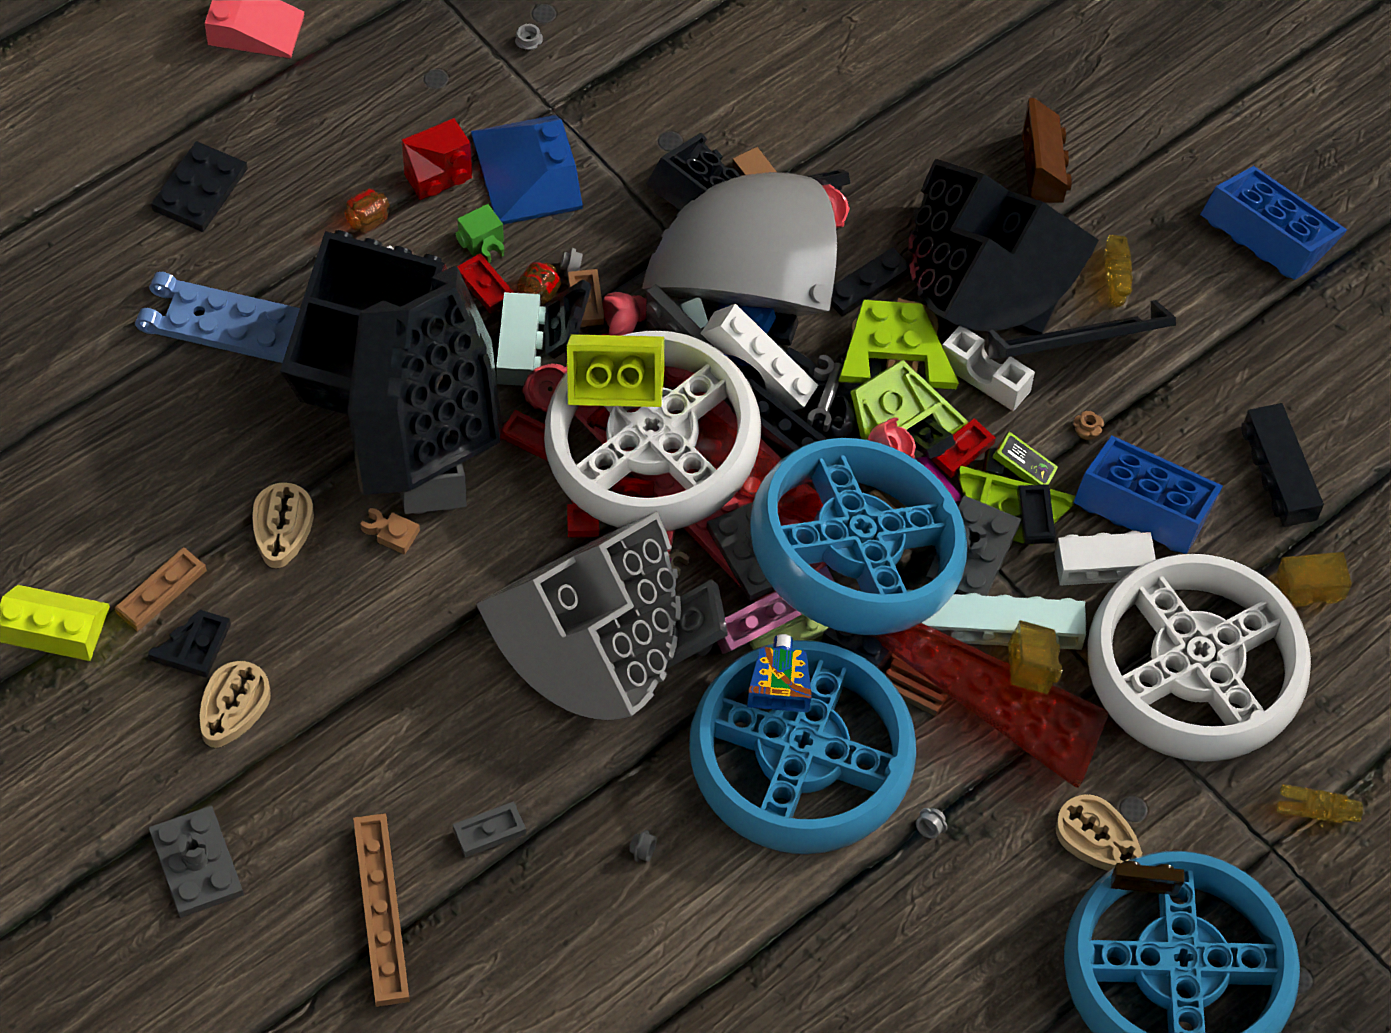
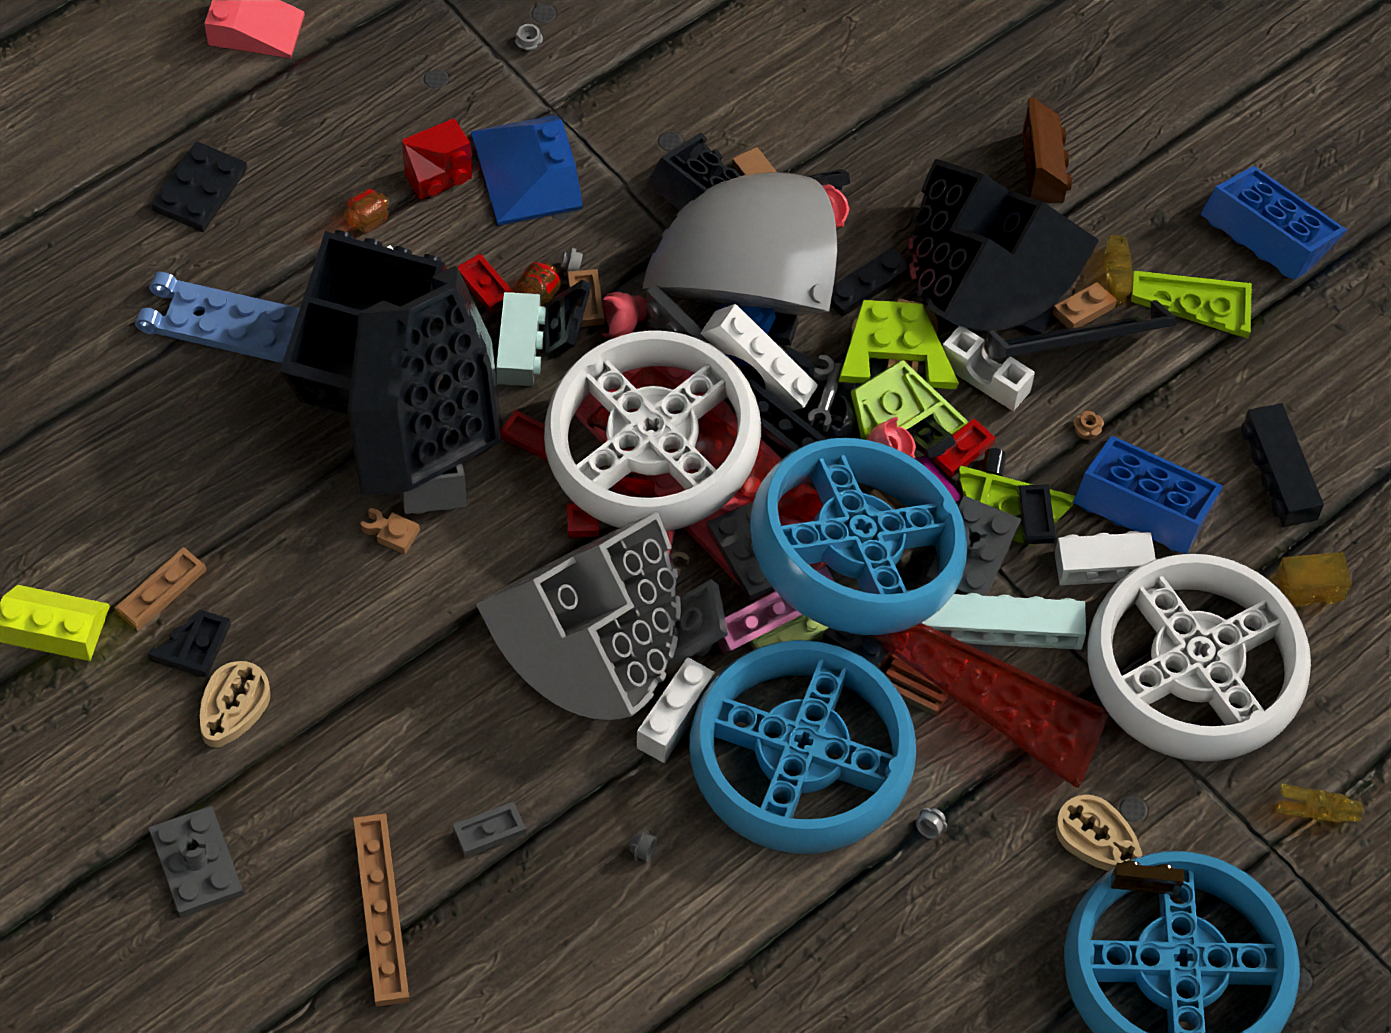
tan piece [252,483,314,568] -> none
bright green brick [456,204,504,263] -> none
coral piece [522,364,567,413] -> none
neon yellow slope [567,335,664,407] -> none
light aqua slope [674,297,708,328] -> none
torso [747,634,811,713] -> none
tile [993,432,1058,485] -> none
clear yellow brick [1008,620,1062,694] -> none
none -> white brick [637,657,715,763]
none -> medium nougat plate [1052,282,1117,329]
none -> lime wing [1131,271,1252,339]

